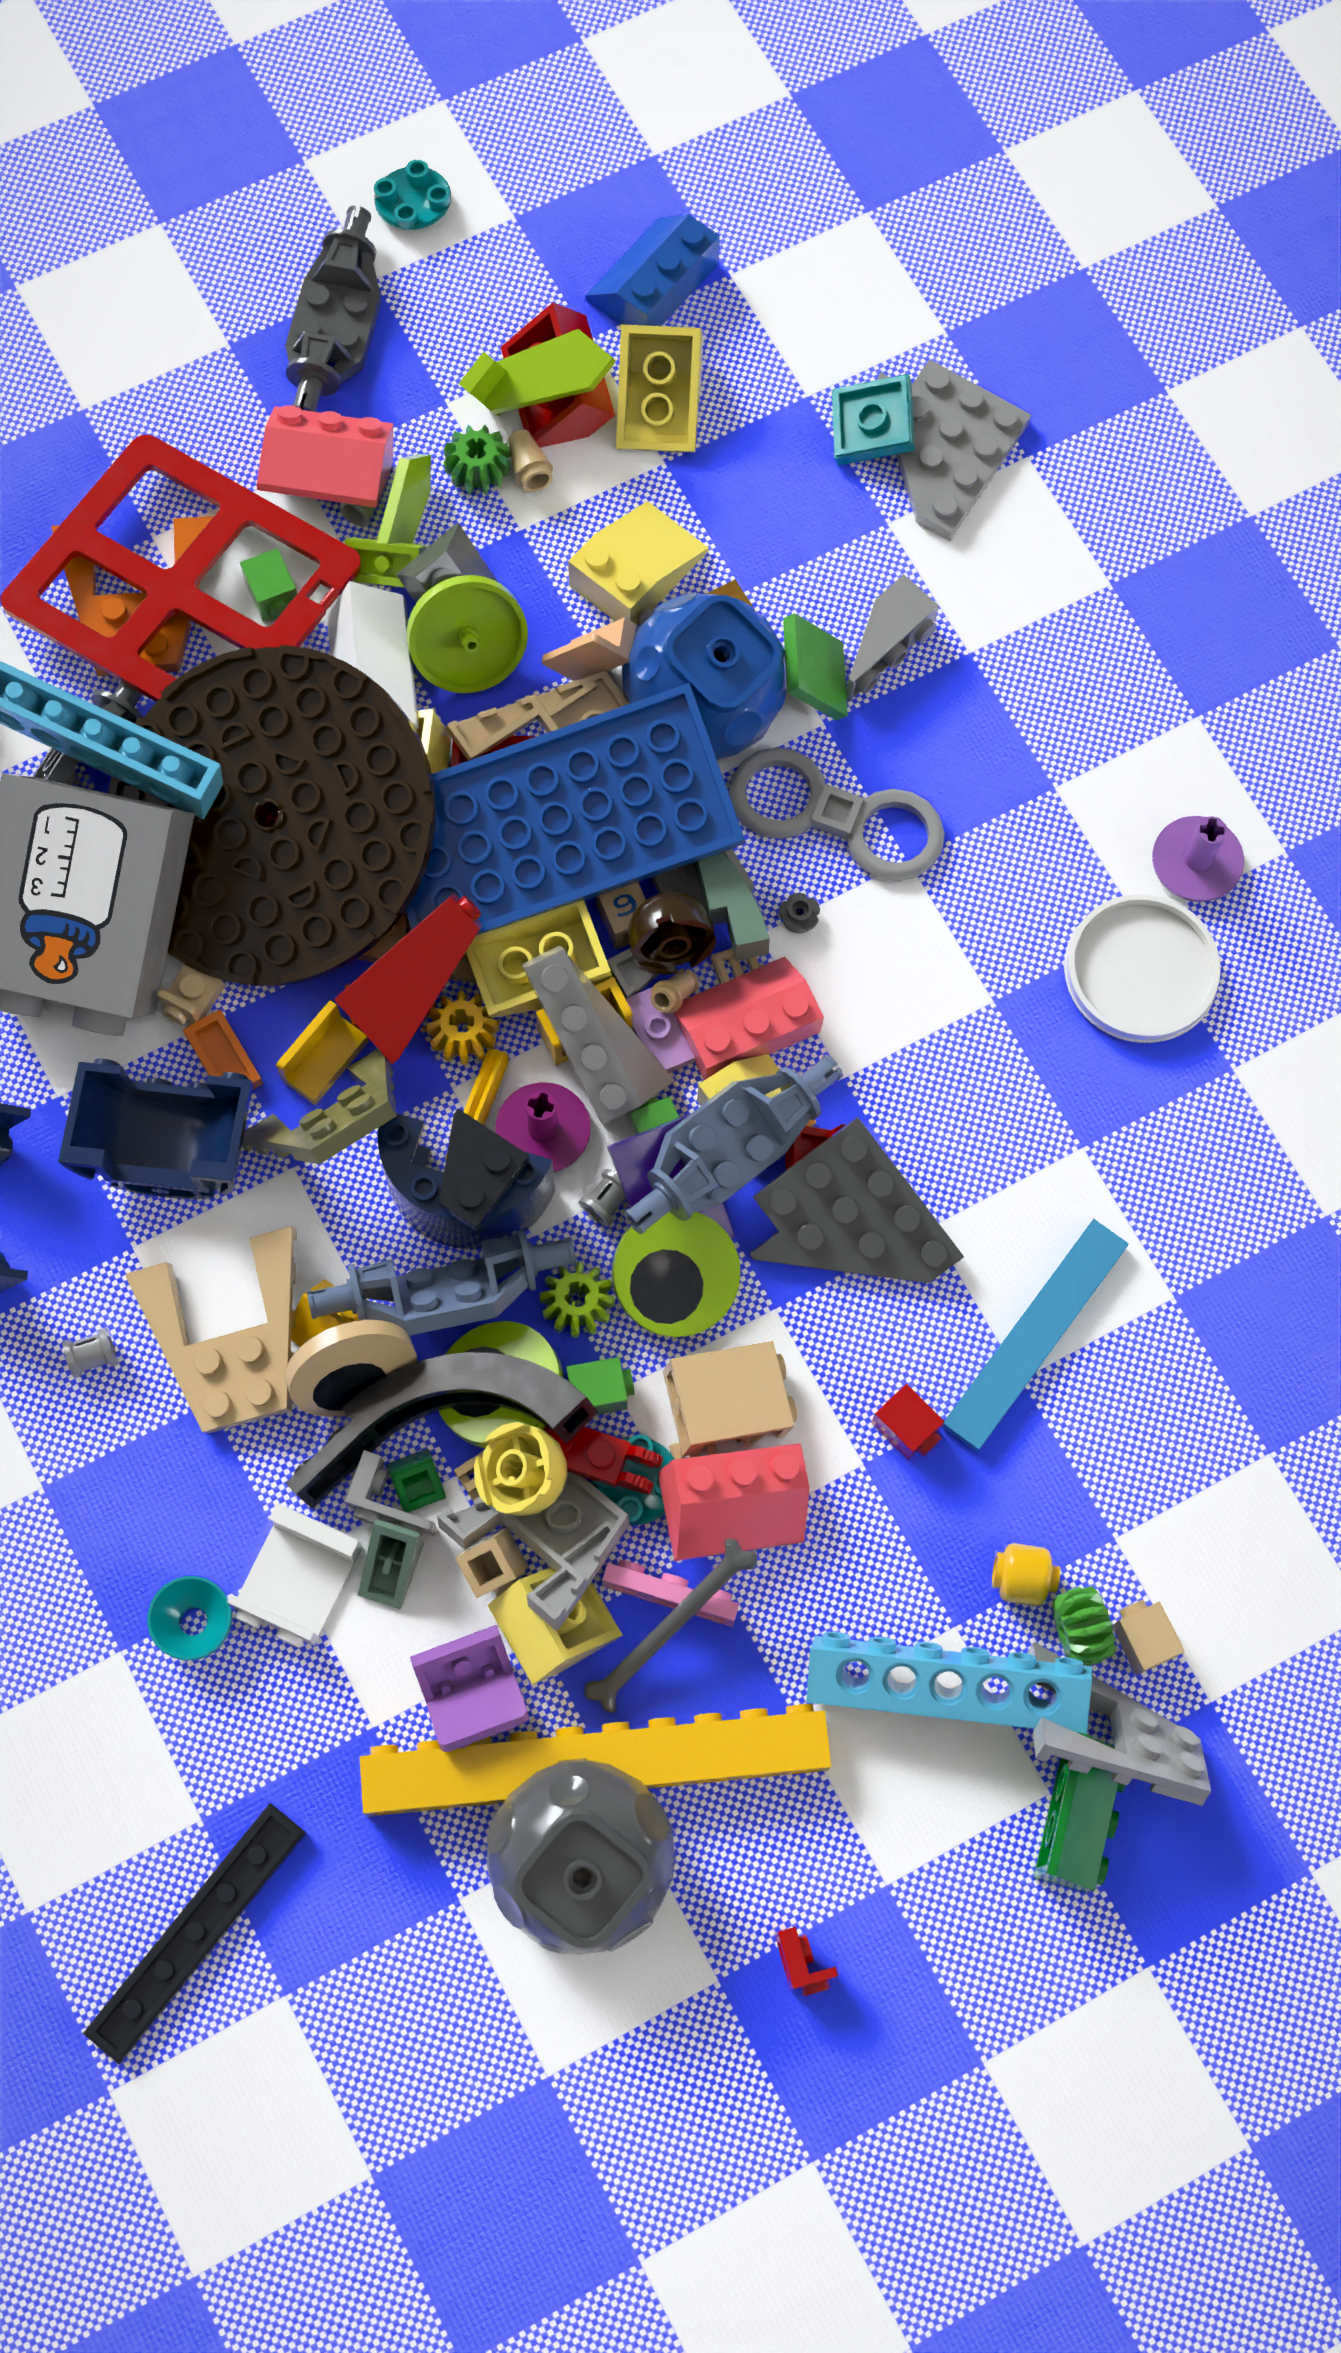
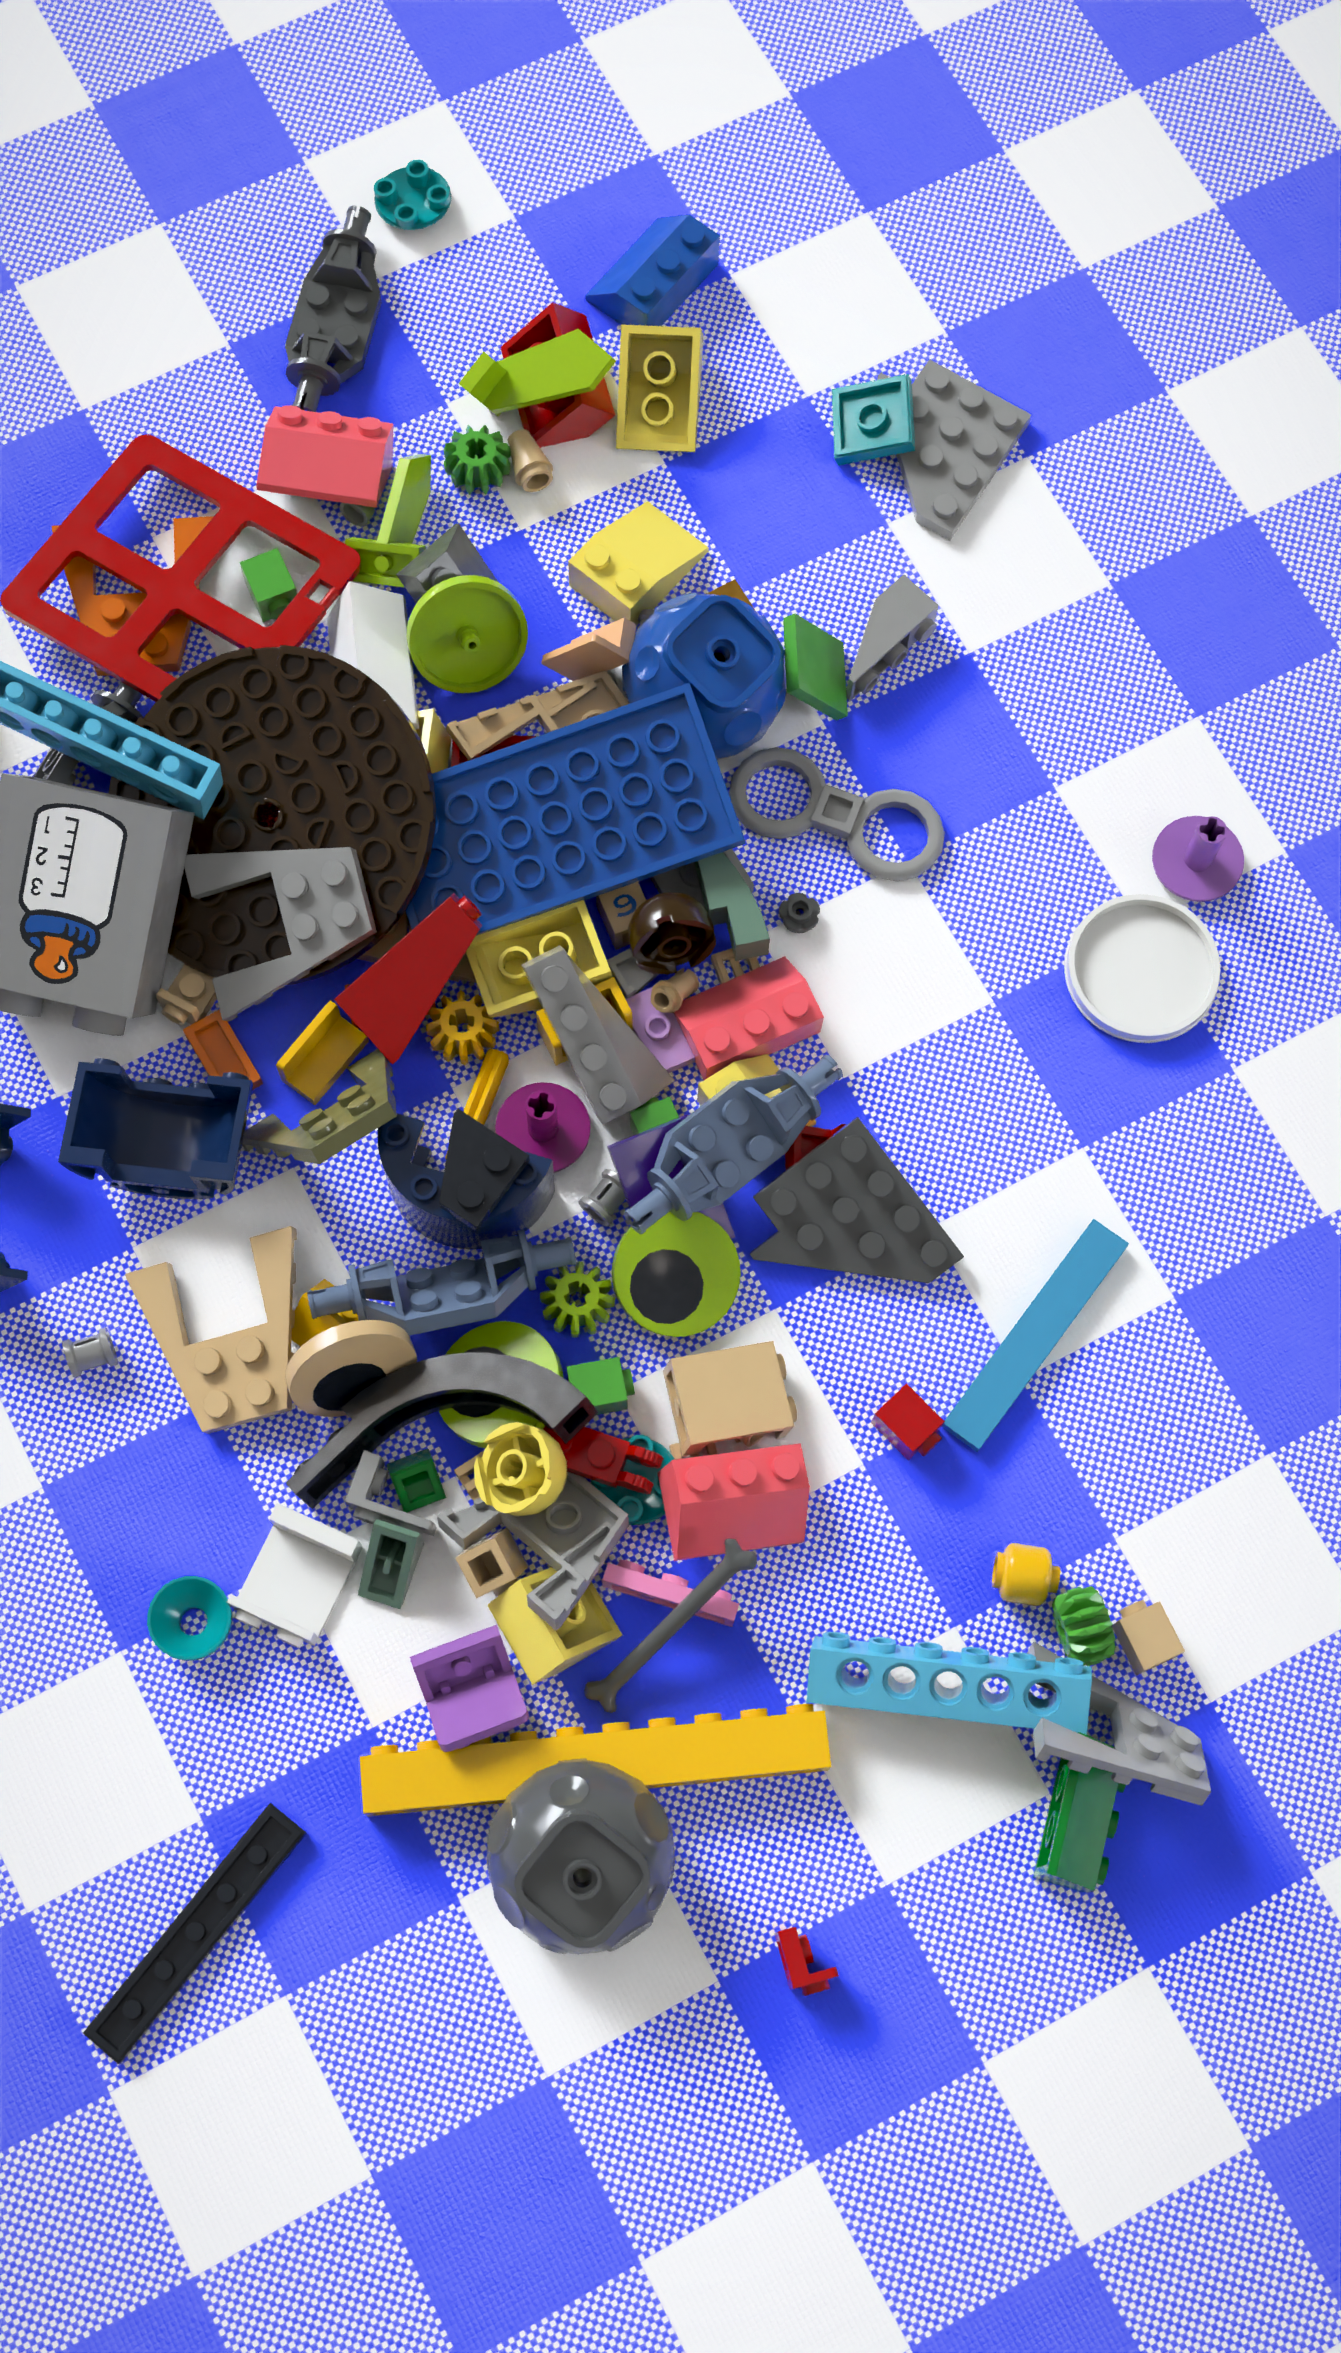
none -> light grey wing [184,847,377,1022]

